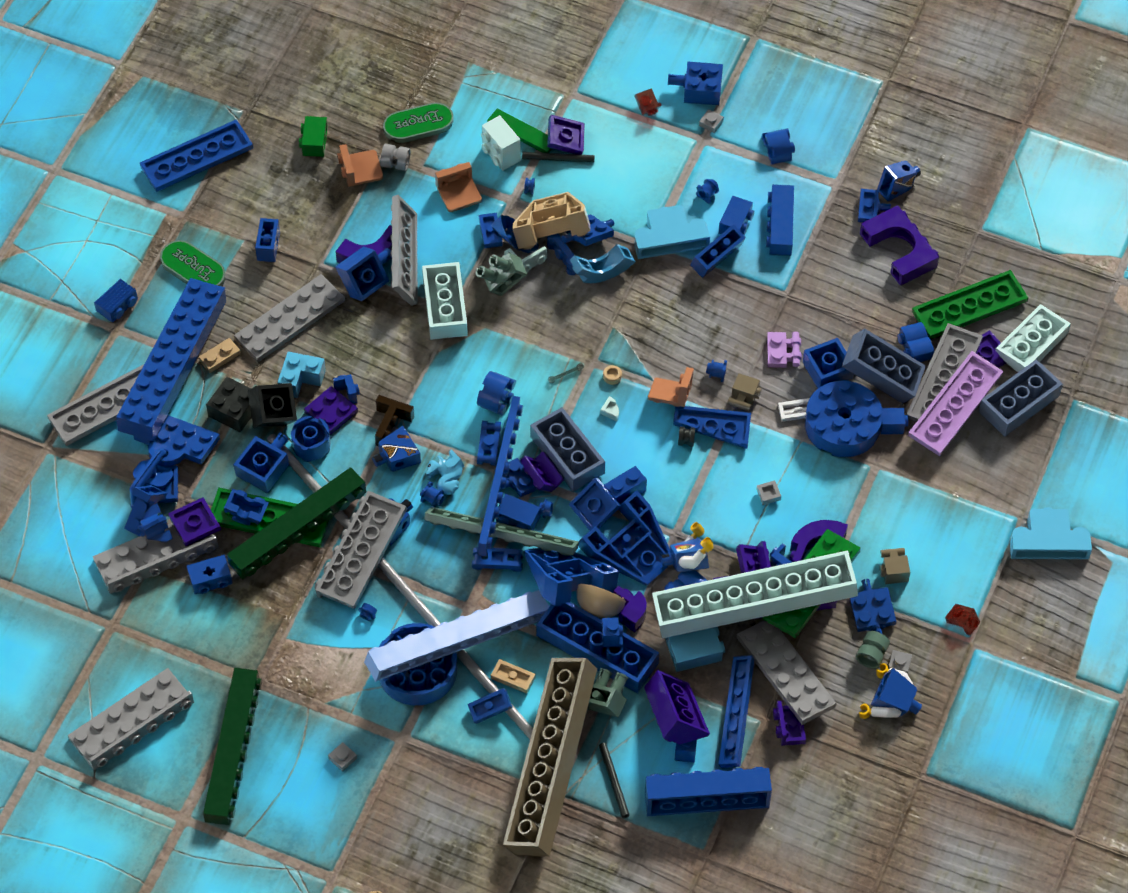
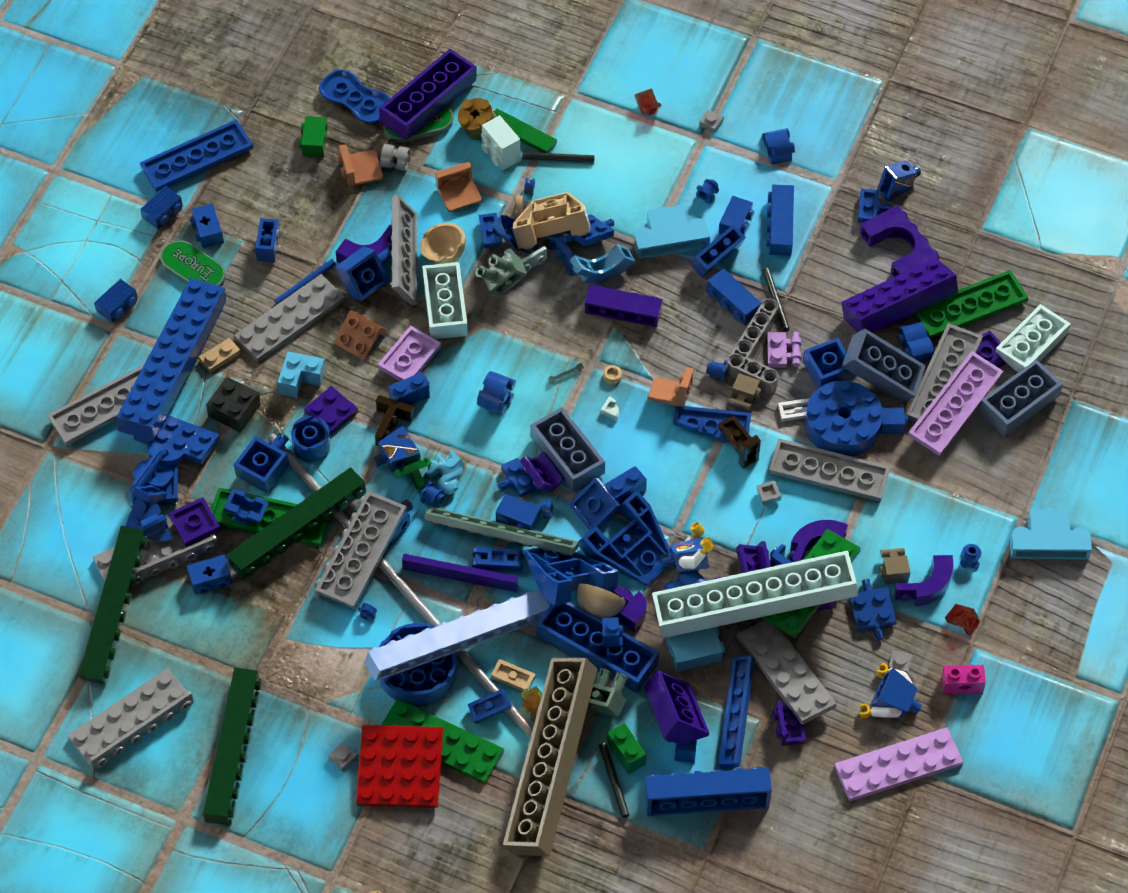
pearl dark grey brick [247,383,297,428] -> none
blue bracket [333,374,360,404] -> none
blue plate [477,420,501,466] -> none
blue plate [478,396,523,556] -> none
dark purple plate [547,115,585,155] -> none
blue brick [668,61,723,105] -> none
pearl dark grey wheel [678,426,695,447] -> none
sand green wheel [856,631,890,669] -> none
none -> dark green brick [79,526,147,684]
none -> blue brick [140,186,183,229]
none -> blue brick [190,203,224,248]
none -> blue bar [274,259,336,305]
none -> blue plate [319,69,390,124]
none -> nougat bracket [334,310,389,360]
none -> red plate [356,725,444,808]
none -> lavender plate [378,325,441,381]
none -> dark purple brick [379,49,477,140]
none -> green plate [381,699,504,785]
none -> blue brick [388,372,430,405]
none -> green tile [394,457,432,494]
none -> dark purple tile [402,554,519,592]
none -> tan cylinder [420,222,466,264]
none -> pearl gold brick [458,98,497,140]
none -> tan tile [513,195,523,220]
none -> clear orange brick [521,686,542,722]
none -> dark purple brick [585,285,663,327]
none -> green brick [607,723,646,774]
none -> blue brick [706,268,762,325]
none -> dark brown bracket [718,415,761,469]
none -> light grey beam [727,299,779,393]
none -> pearl dark grey bar [762,267,790,332]
none -> light grey plate [768,438,890,502]
none -> lavender plate [834,727,963,802]
none -> dark purple brick [841,258,958,333]
none -> dark purple arch [894,555,953,606]
none -> dark pink brick [941,665,986,695]
none -> blue brick [960,544,982,569]

